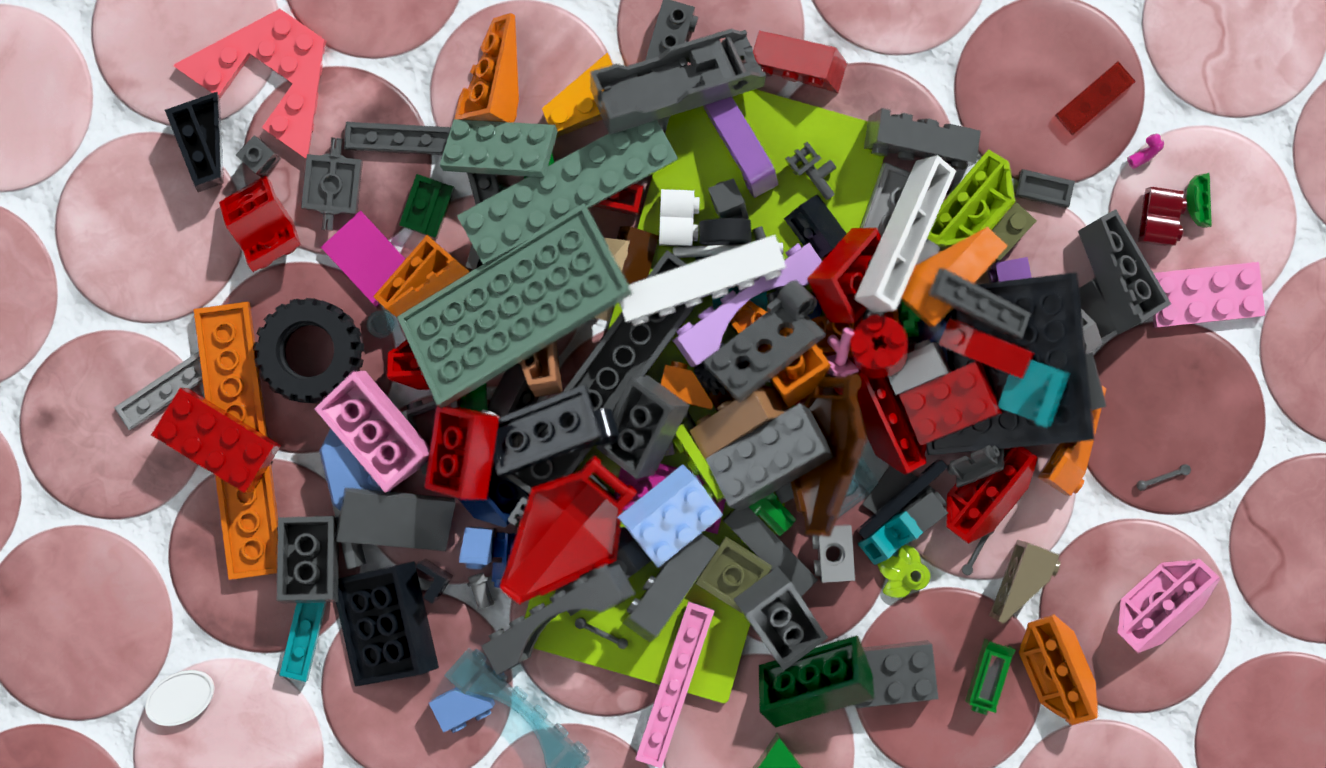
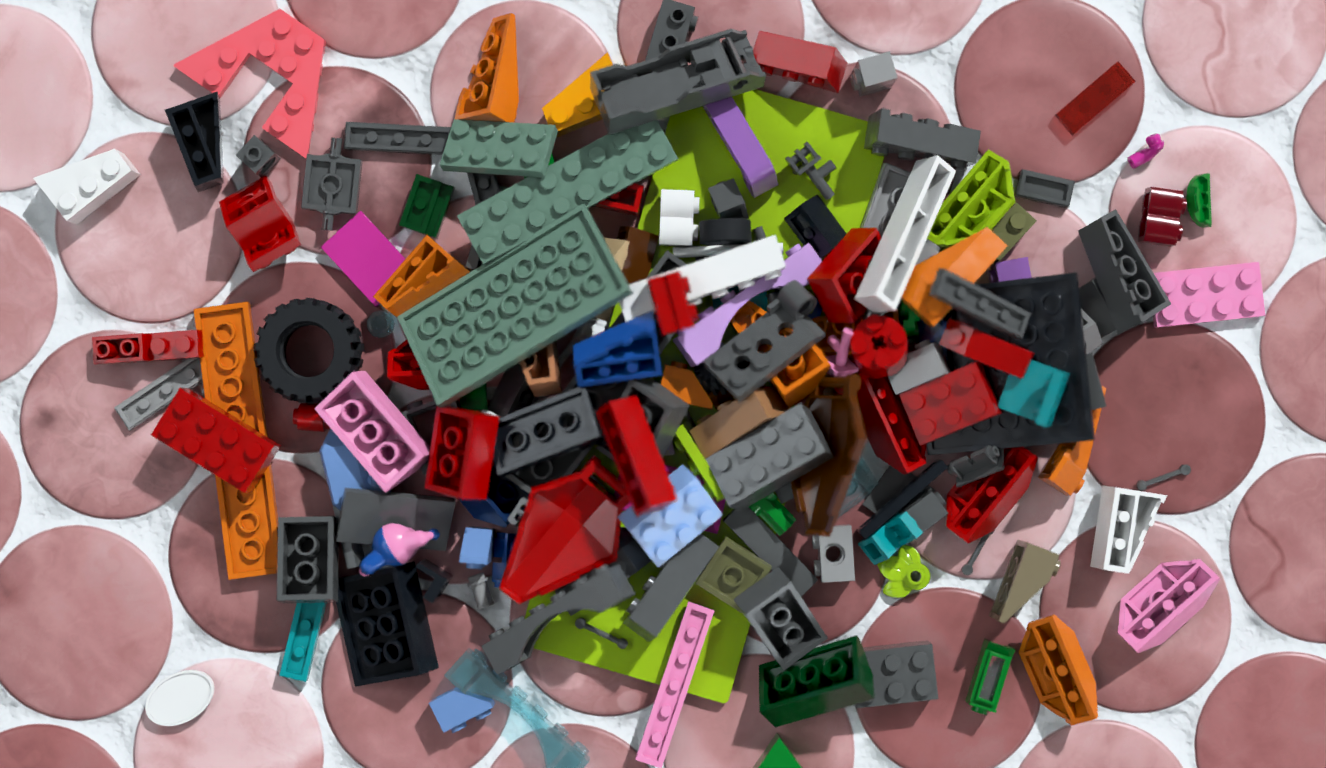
none -> white wedge [33,149,141,225]
none -> red slope [92,330,204,364]
none -> red brick [293,403,331,432]
none -> piece [359,523,440,577]
none -> blue wedge [573,310,662,387]
none -> red brick [596,396,678,517]
none -> red brick [647,271,699,336]
none -> light grey brick [850,51,898,97]
none -> white wedge [1090,485,1167,574]

